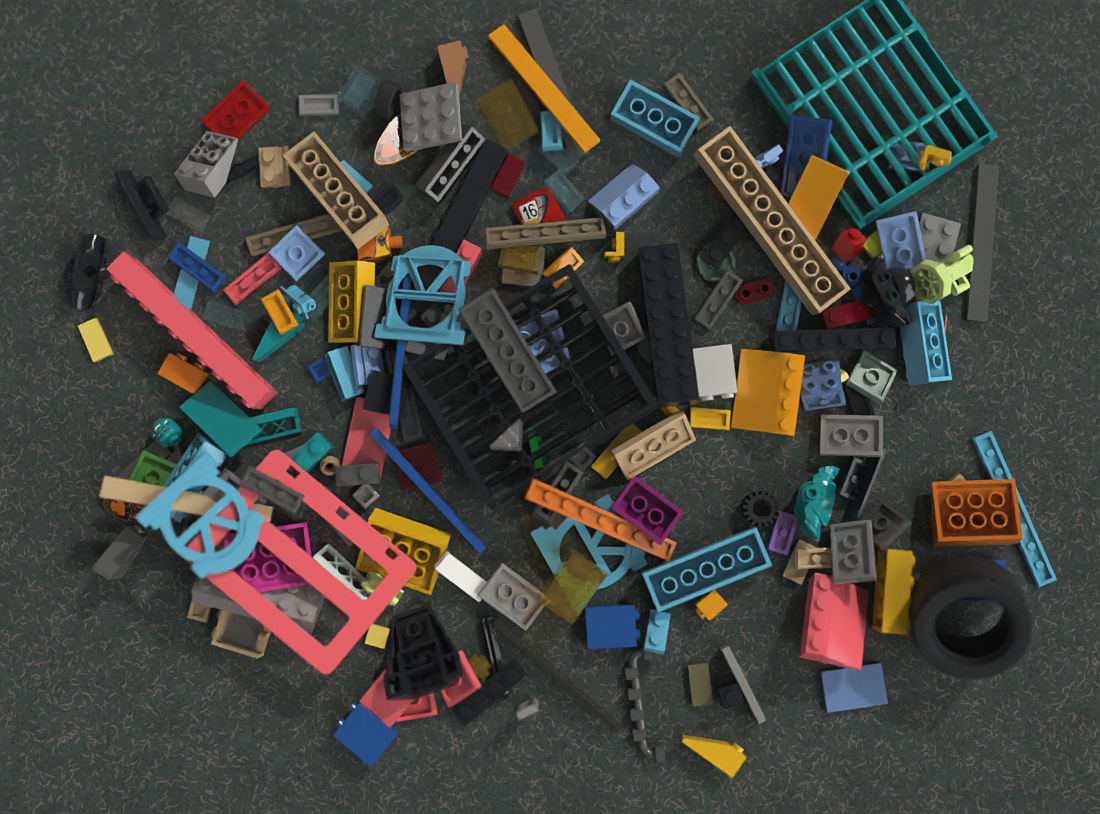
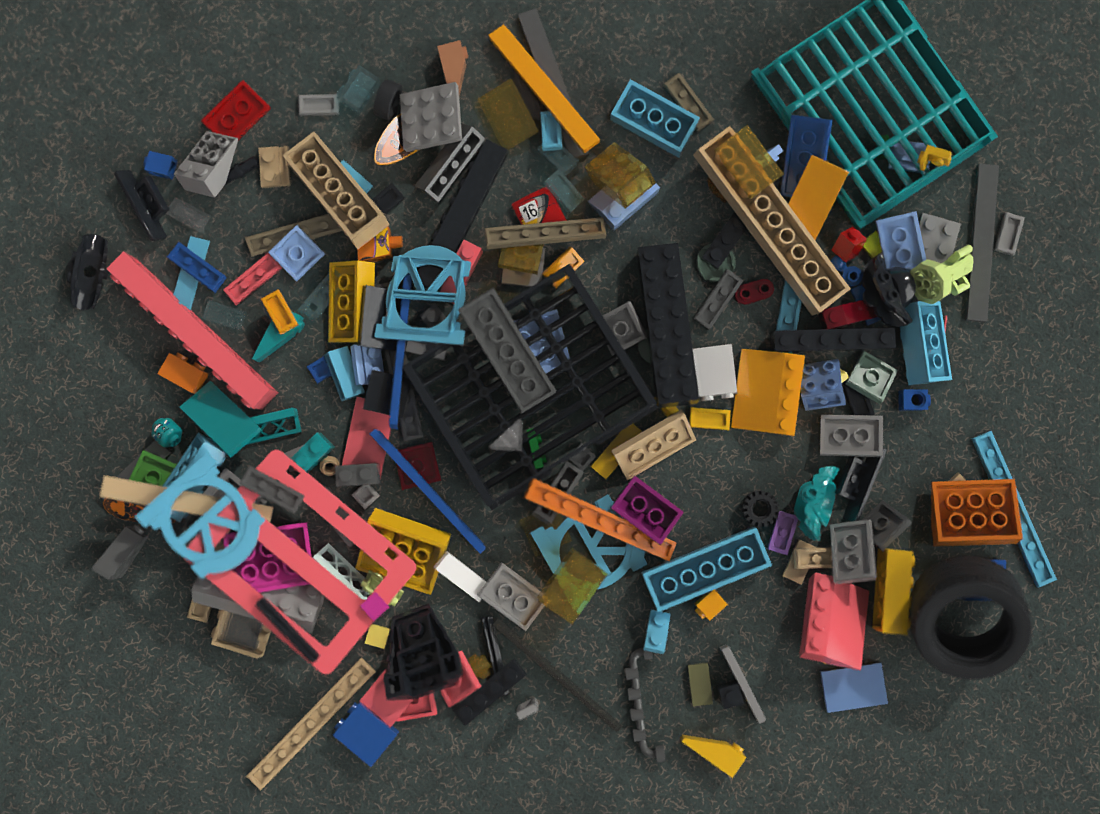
light yellow tile [78,318,113,362] -> none
medium azure hinge [280,285,316,319] -> none
dark red tile [491,154,527,198] -> none
blue brick [585,604,640,649] -> none
yellow bracket [604,232,624,263] -> none
none -> blue brick [143,151,178,180]
none -> tan tile [246,657,376,791]
none -> black axle [255,597,320,663]
none -> dark pink tile [360,592,389,621]
none -> clear yellow brick [584,142,656,209]
none -> clear yellow tile [714,125,784,199]
none -> blue brick [898,389,931,411]
none -> light grey tile [994,212,1025,256]

